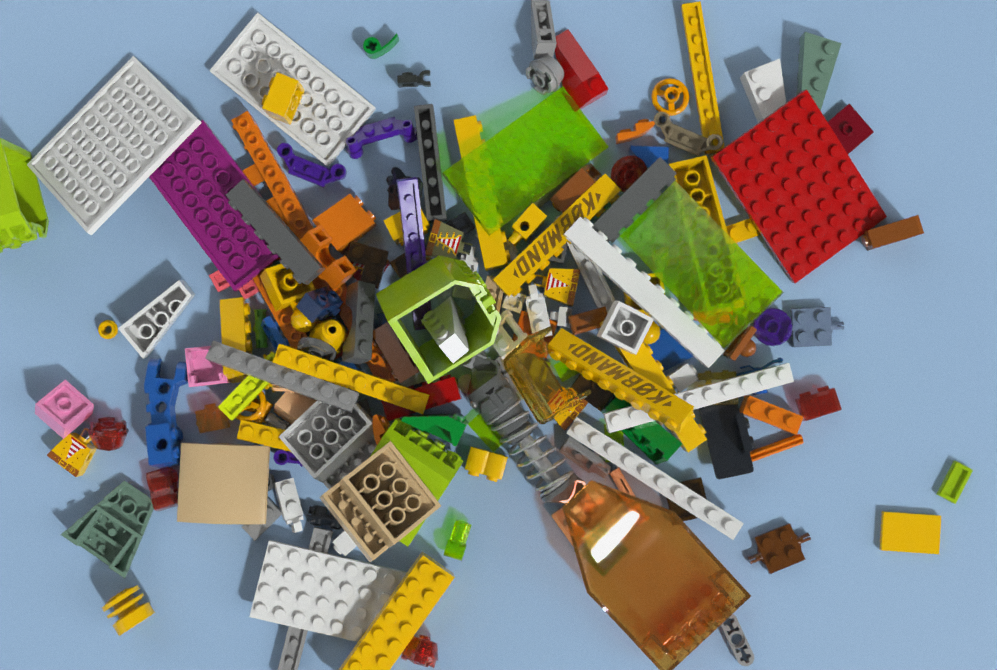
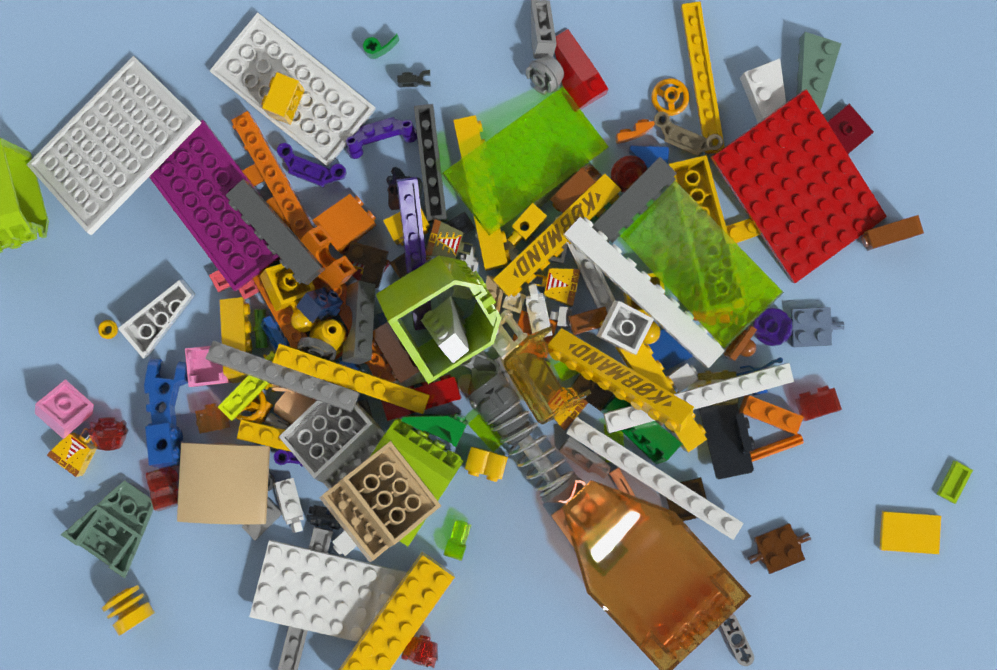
orange slope [372,414,390,445] -> none

